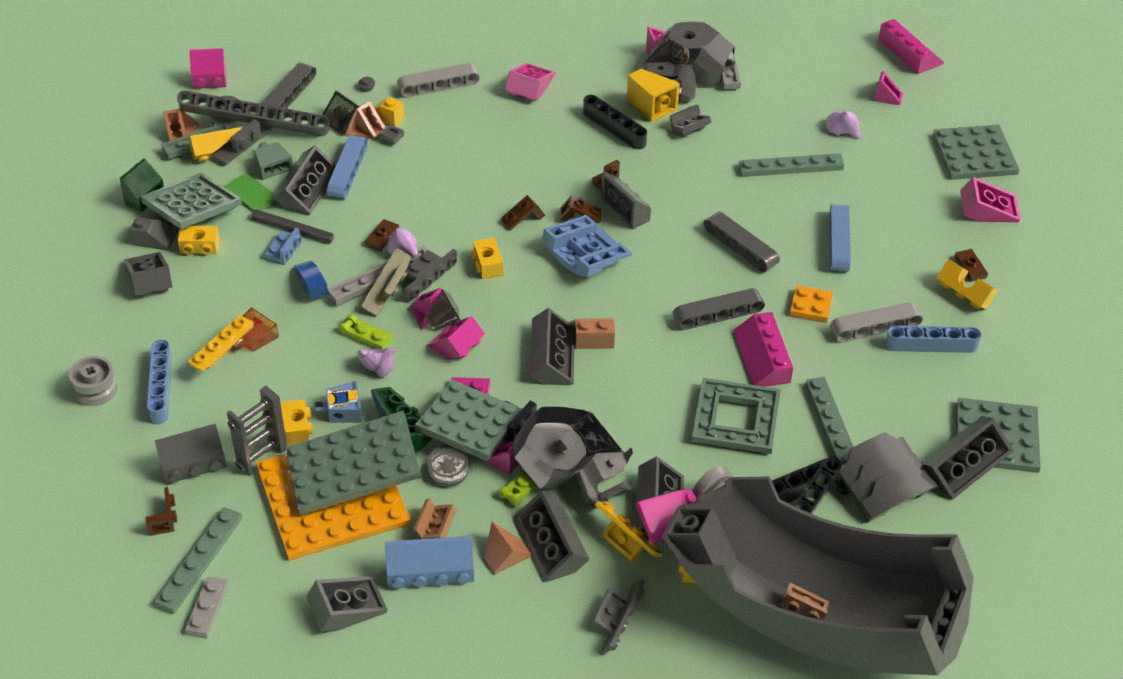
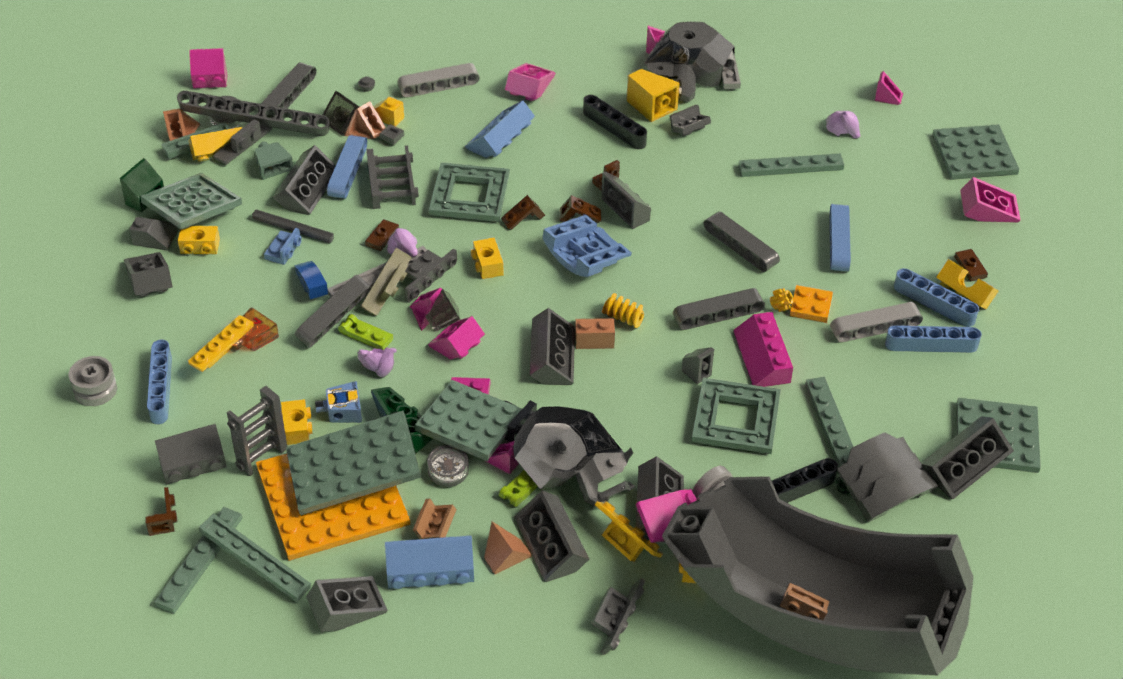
light grey plate [185,576,229,639] -> none
bright green piece [223,173,277,212] -> none
black beam [793,456,842,514] -> none
dark pink slope [878,19,944,74] -> none
none -> sand green plate [199,513,311,602]
none -> dark grey beam [295,274,371,348]
none -> dark grey fence [366,145,419,209]
none -> sand green plate [429,163,510,222]
none -> medium blue slope [465,100,535,158]
none -> yellow piece [602,293,644,328]
none -> dark grey slope [682,347,714,384]
none -> yellow gear [770,288,793,312]
none -> medium blue beam [894,268,979,327]

